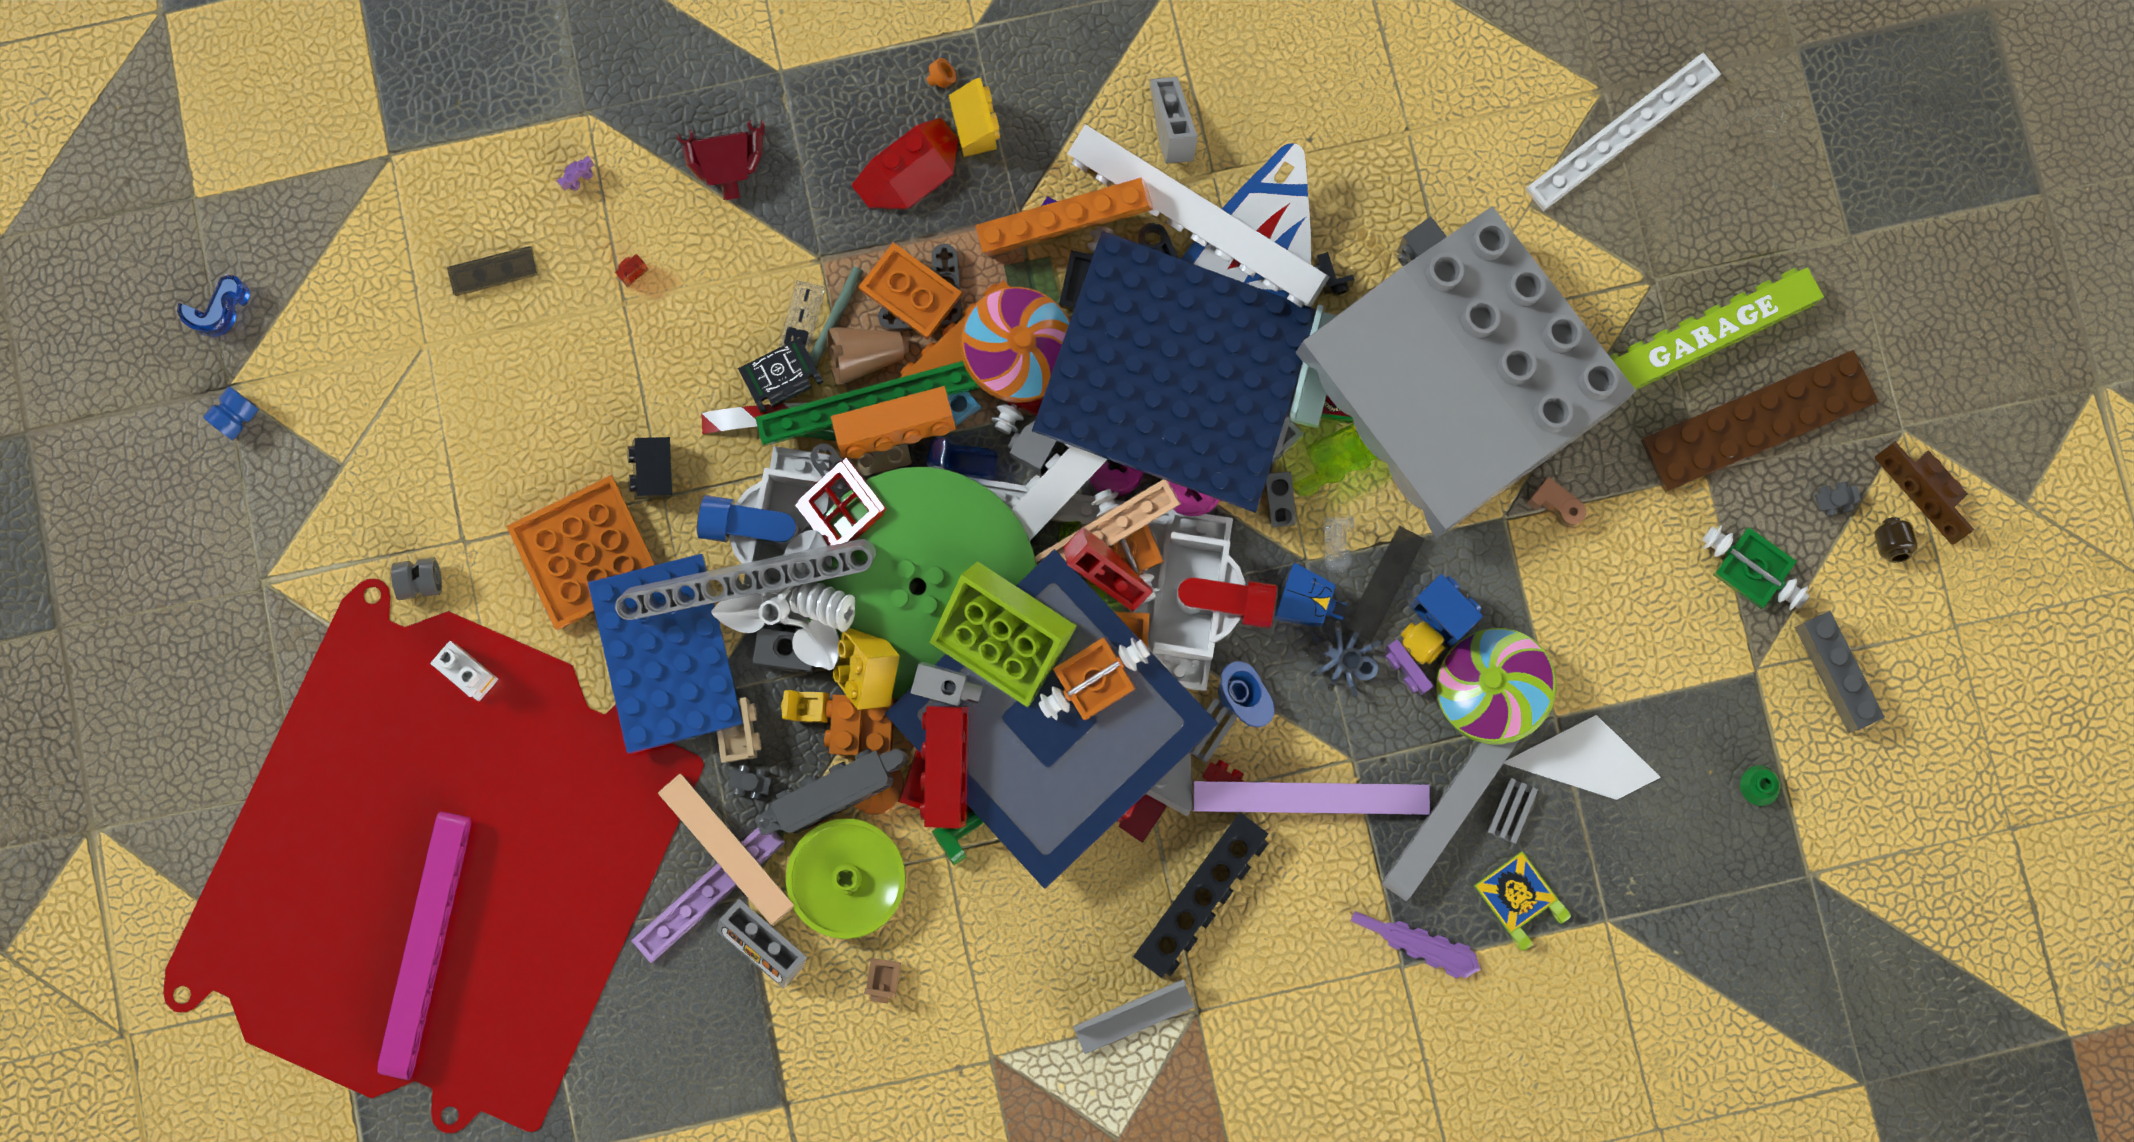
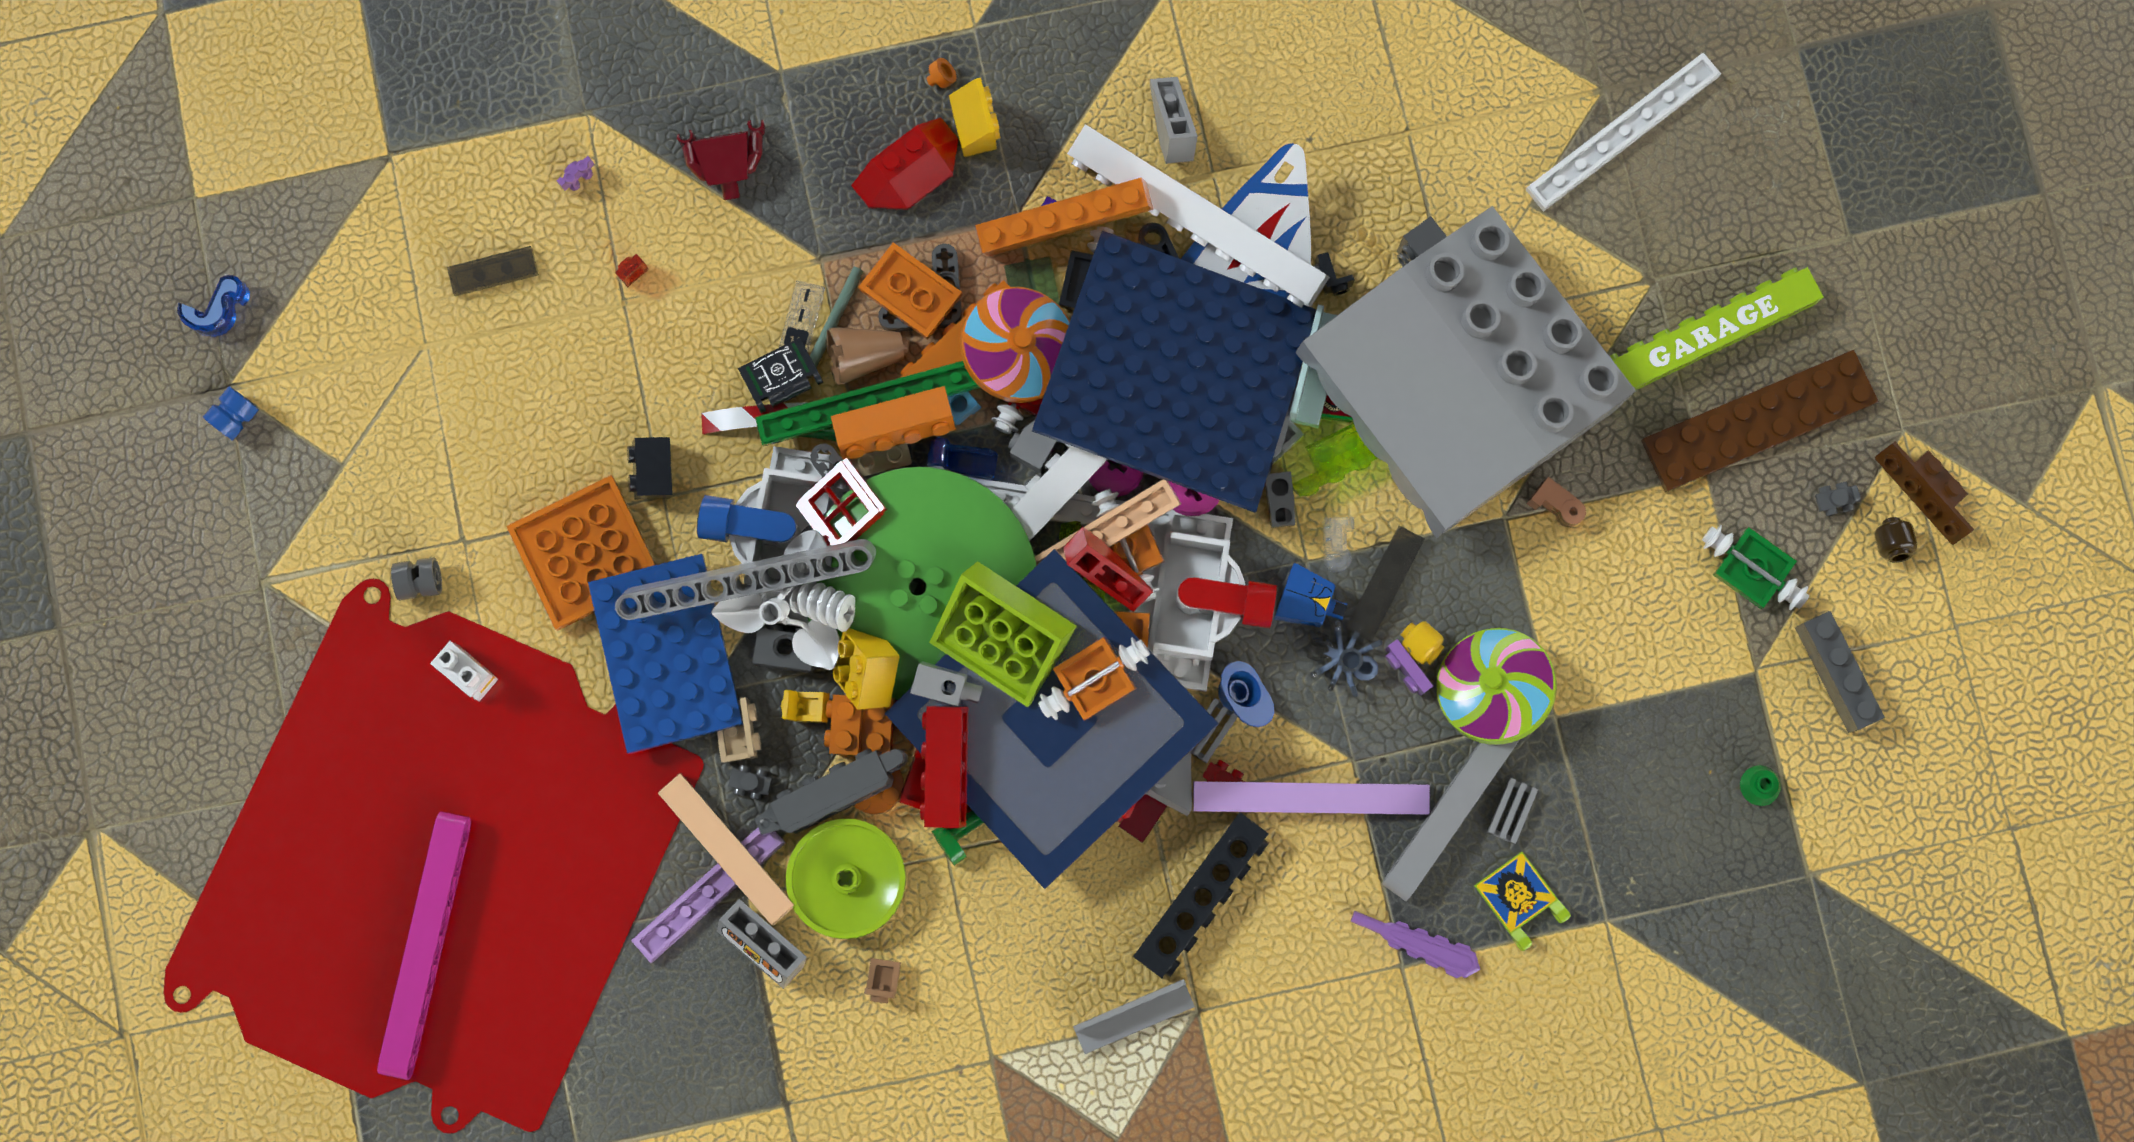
blue brick [1409,573,1483,648] -> none
white sticker [1503,715,1661,800] -> none

